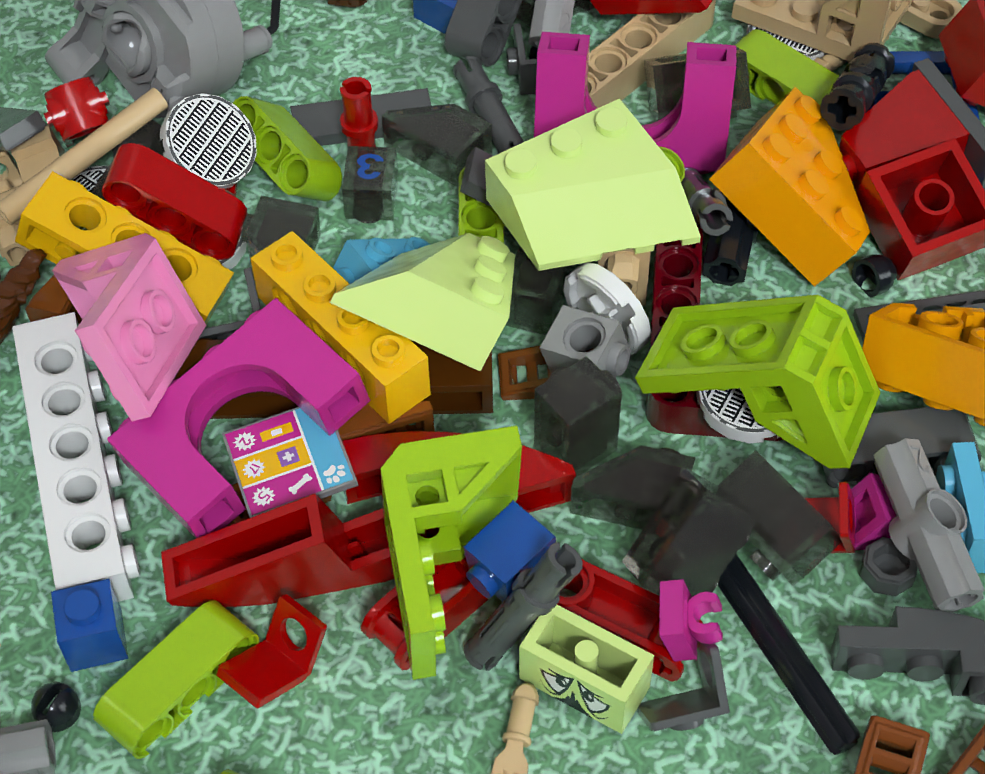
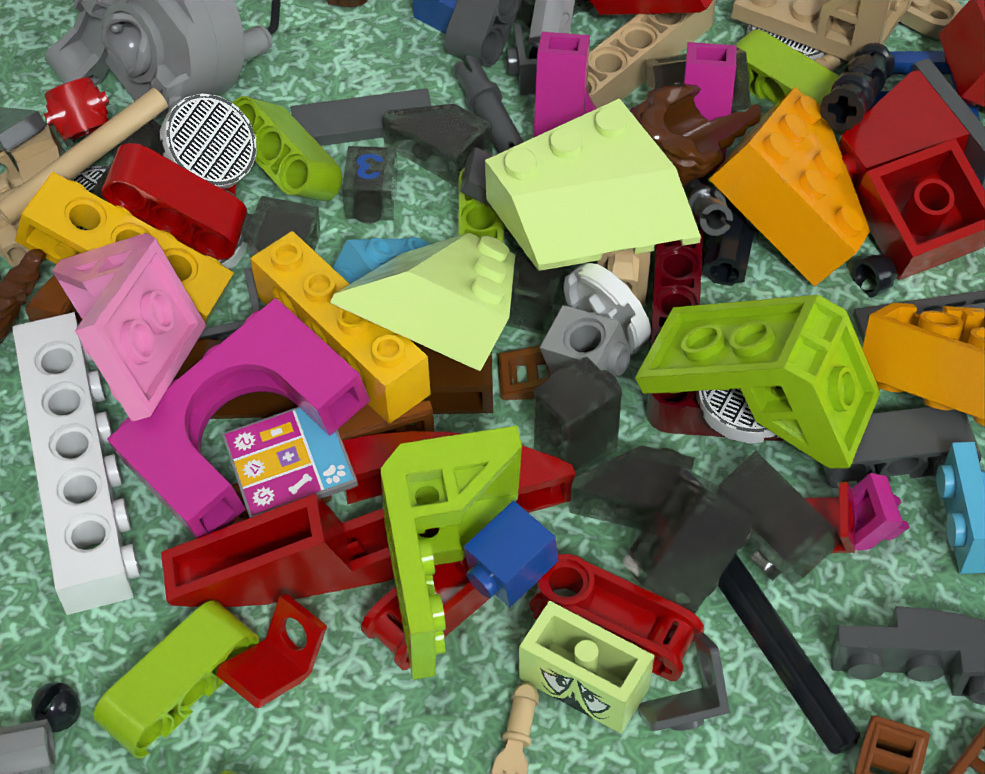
blue brick [51,579,129,672] -> none
red pin [340,77,379,163] -> none
dark grey pin [464,542,583,671] -> none
dark pink tile [659,579,723,661] -> none
dark grey tile [860,537,917,597] -> none
light grey piece [873,438,985,613] -> none
none -> reddish brown hair [630,83,761,187]

